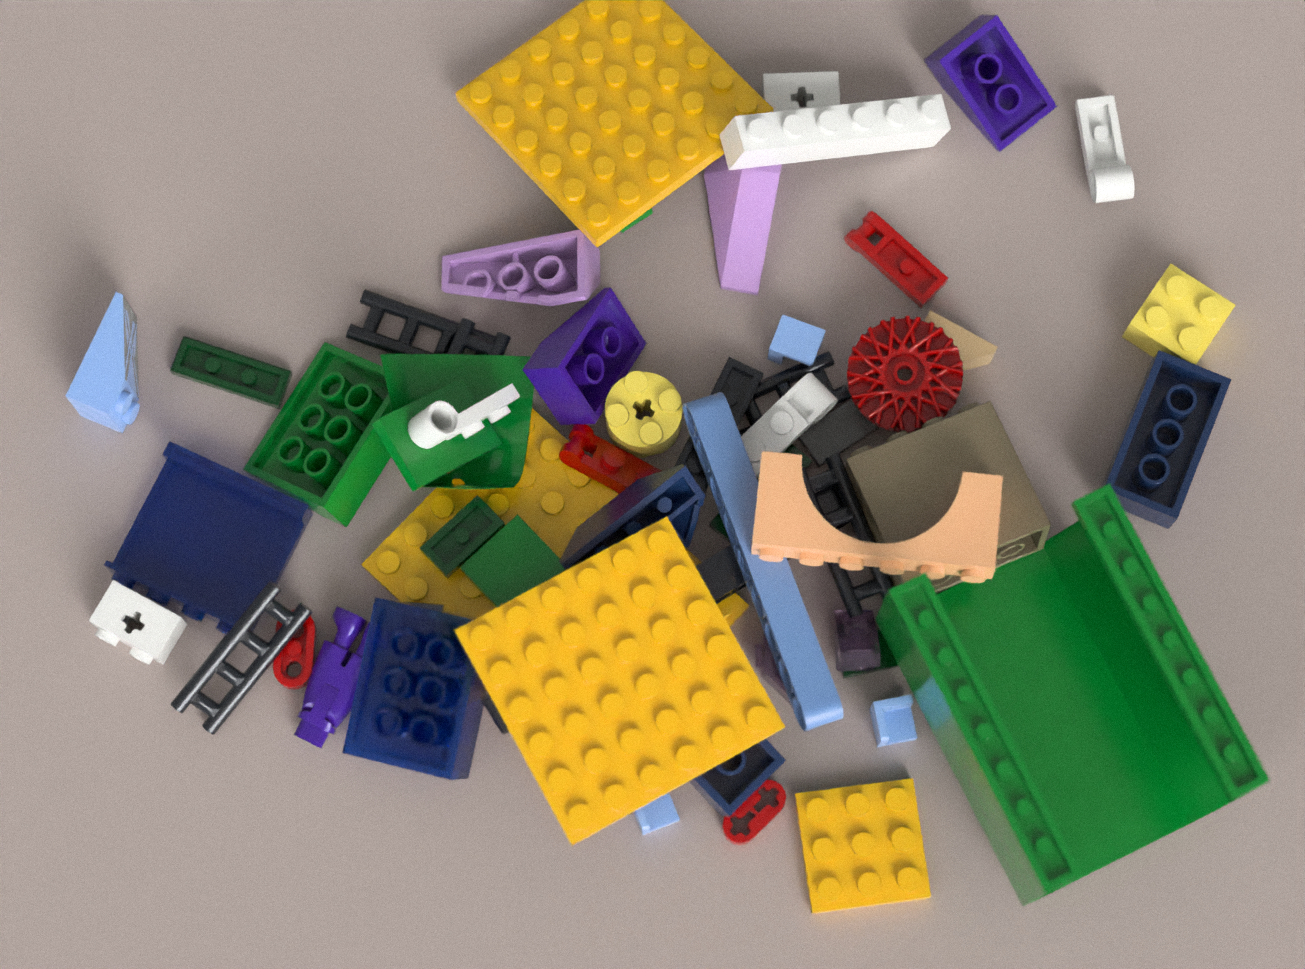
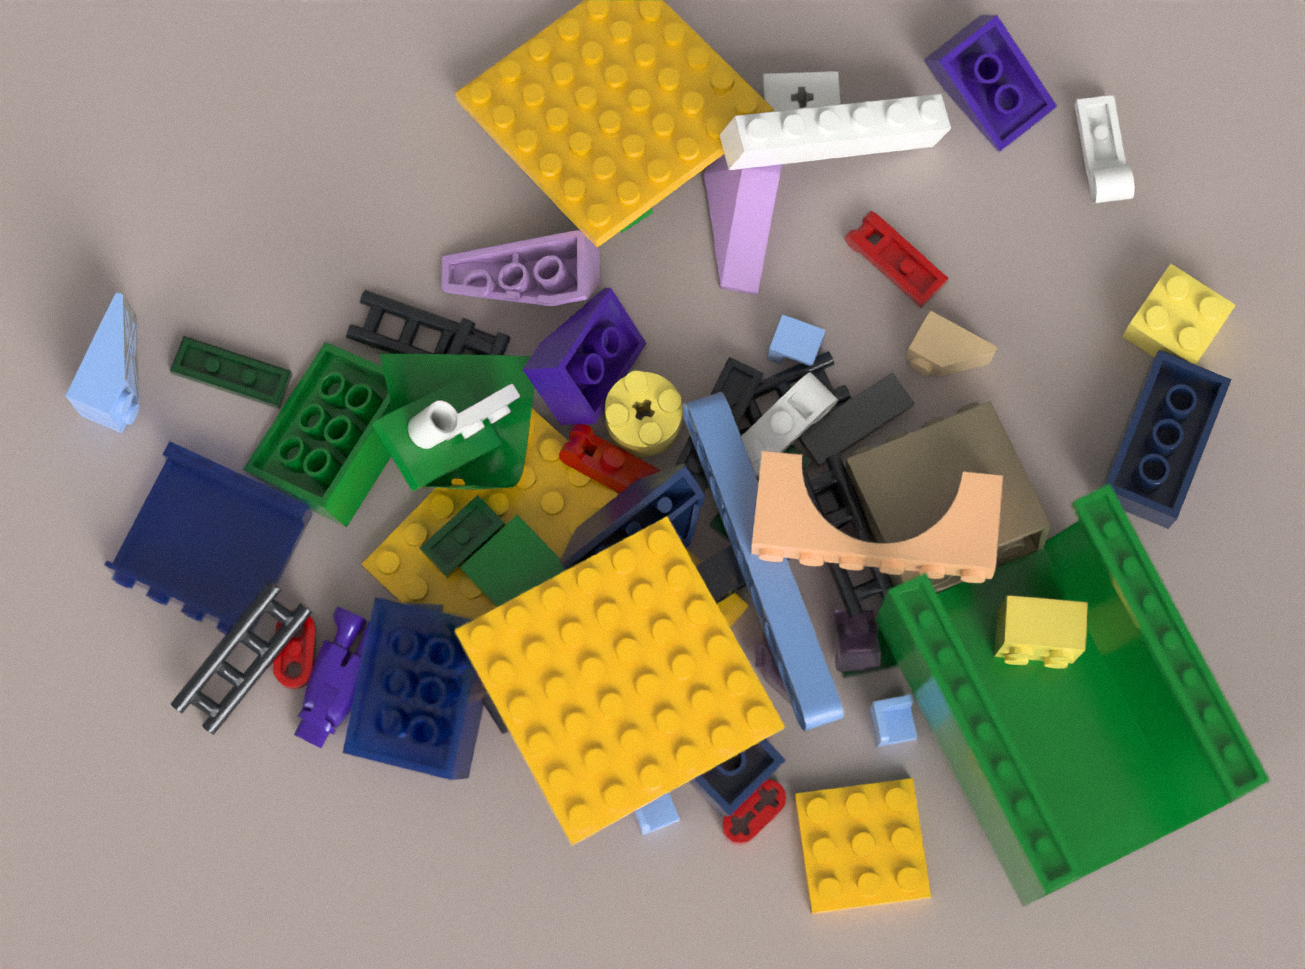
white brick [89,580,187,665] -> none
red wheel [847,315,963,433] -> none
none -> light yellow brick [994,595,1088,668]

